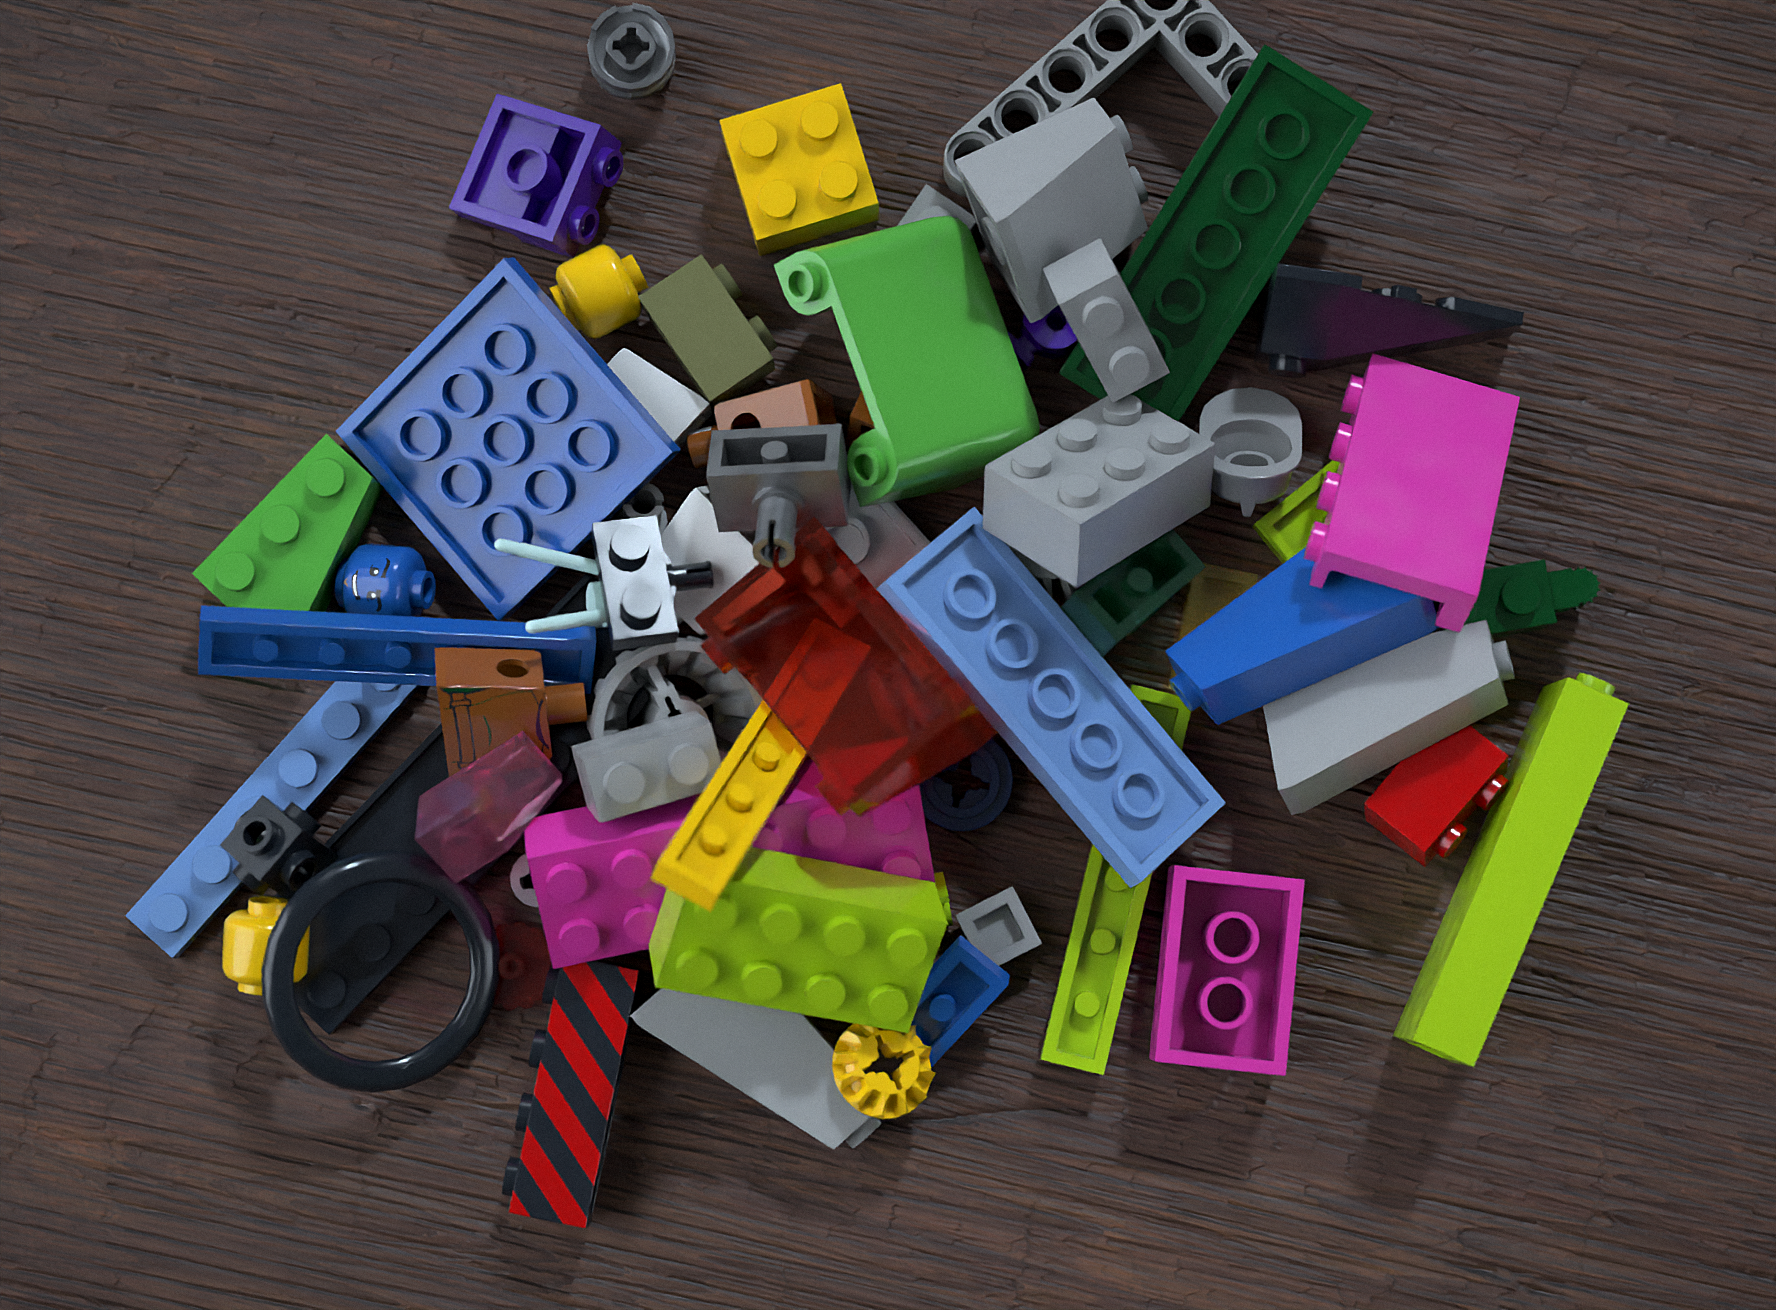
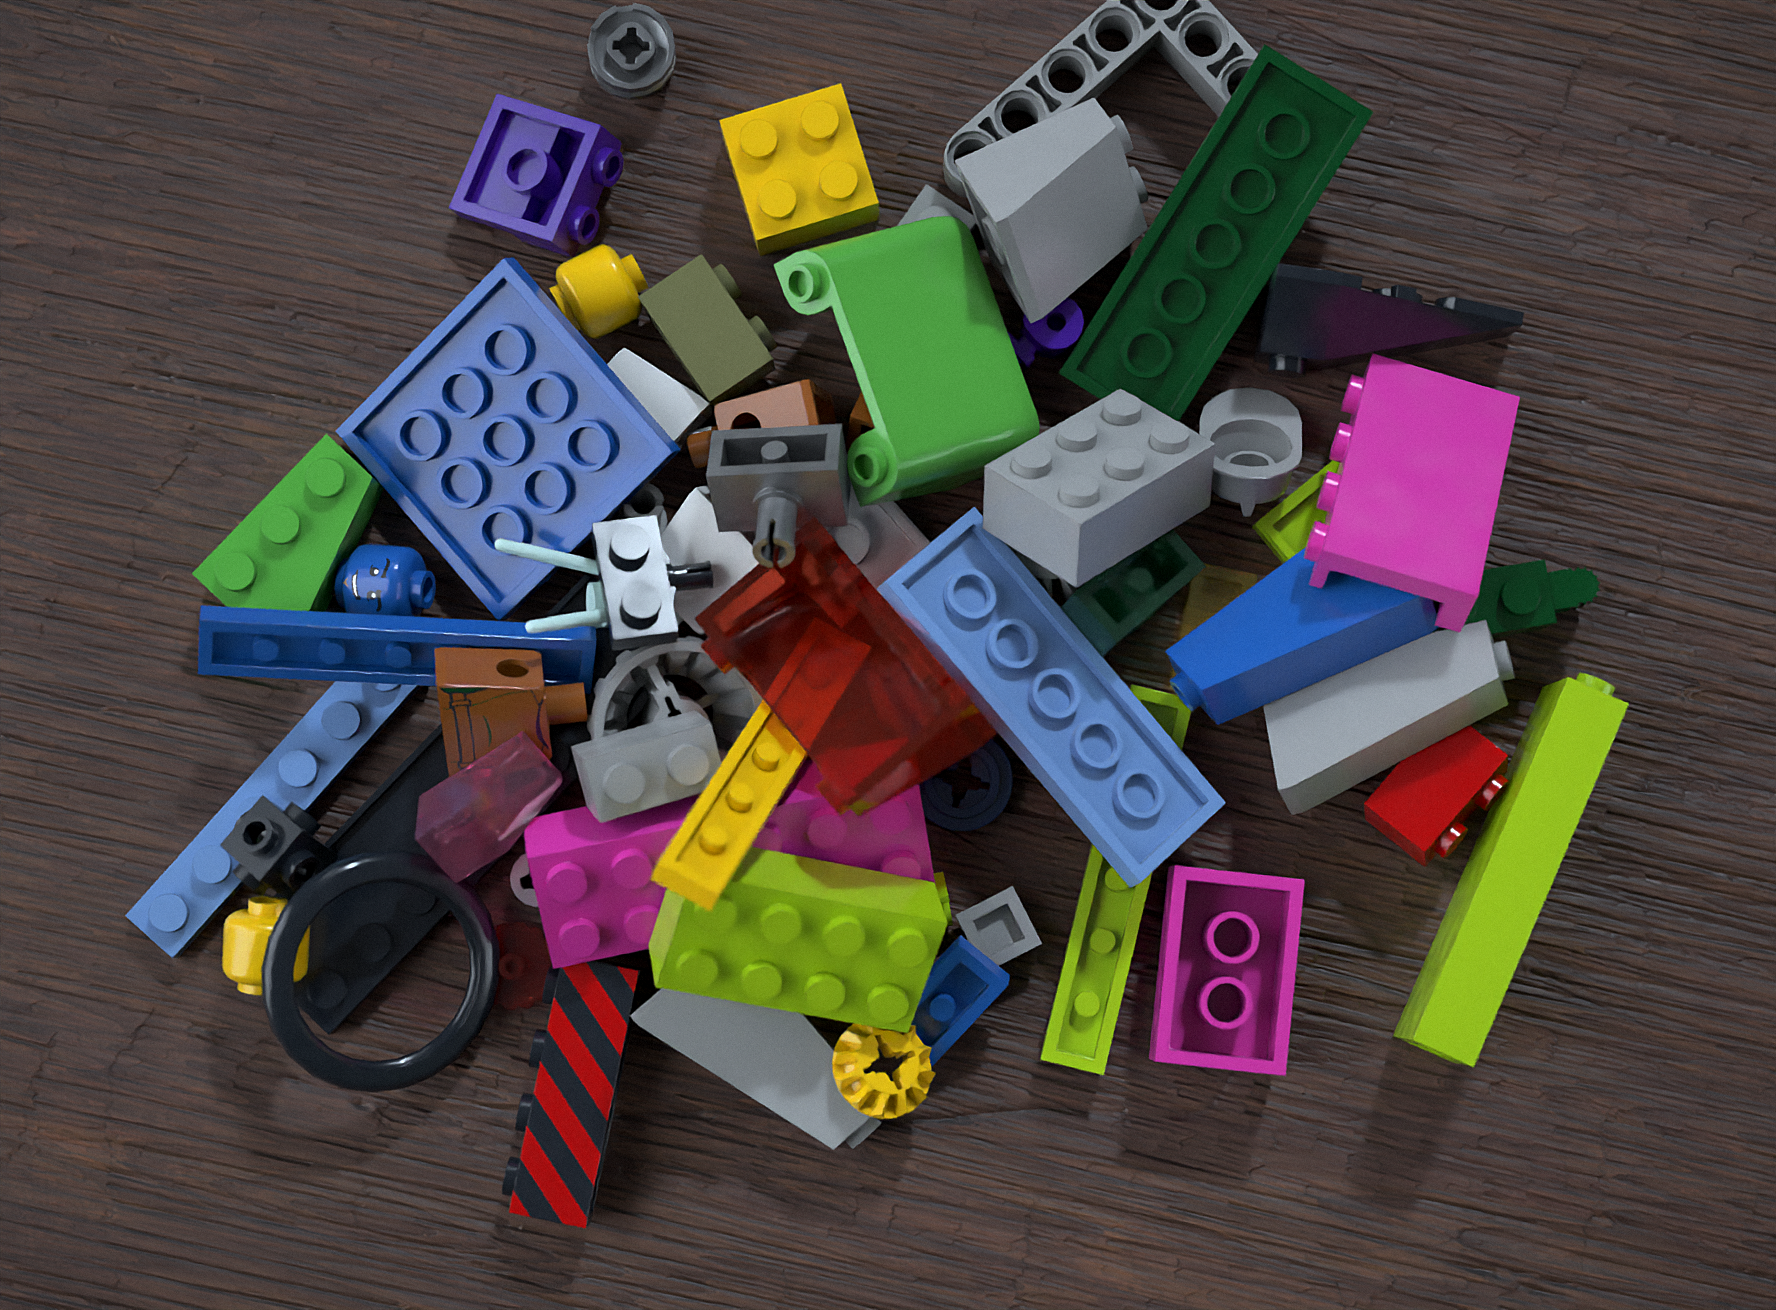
light grey brick [1043,238,1170,403] -> none

